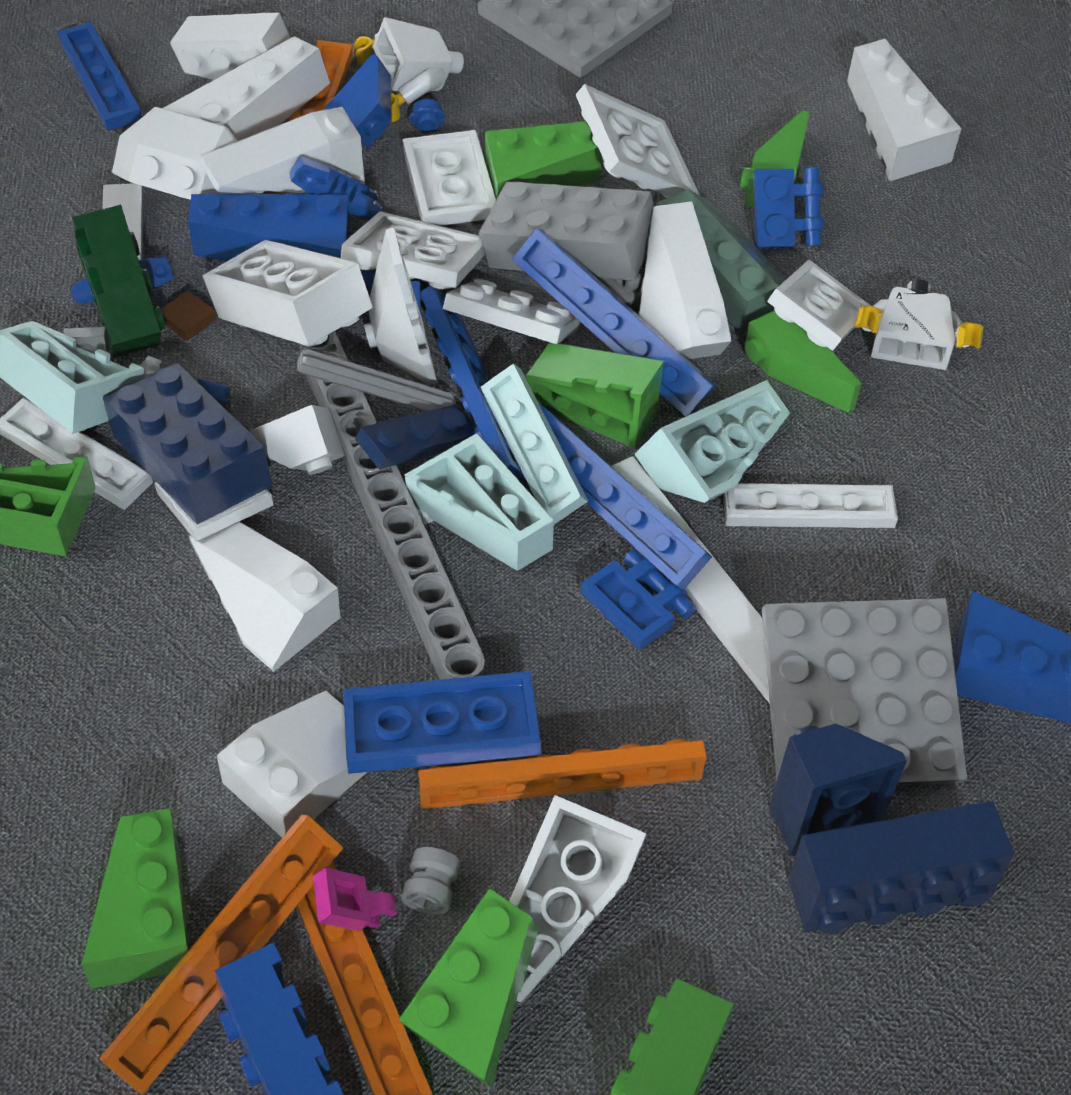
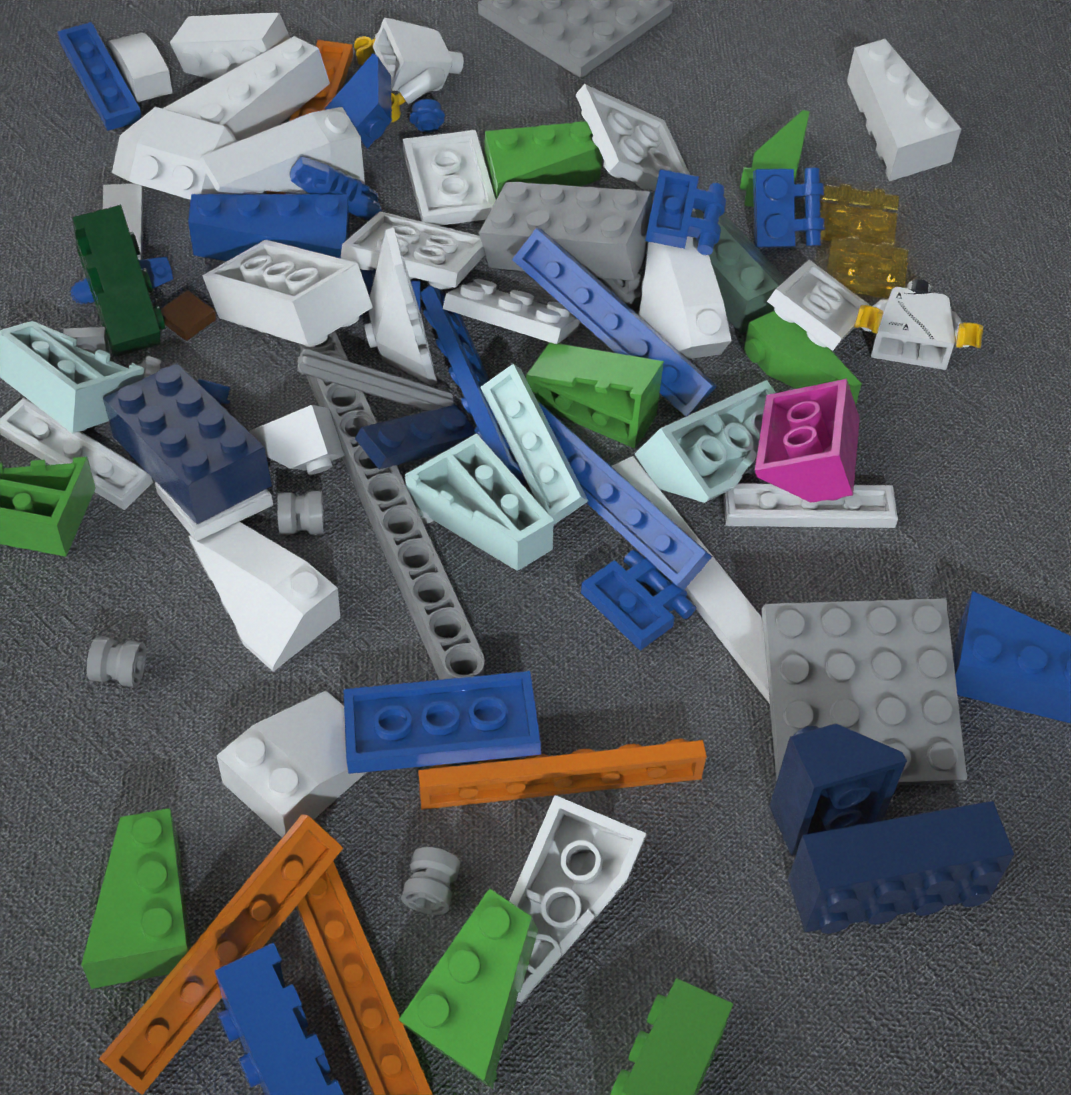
dark pink plate [313,867,397,931] -> none
none -> light grey wheel [86,635,146,688]
none -> white slope [108,33,172,102]
none -> light grey wheel [277,490,324,536]
none -> blue plate [645,169,726,255]
none -> dark pink slope [755,379,860,503]
none -> clear yellow plate [820,183,900,251]
none -> clear yellow plate [826,235,909,299]

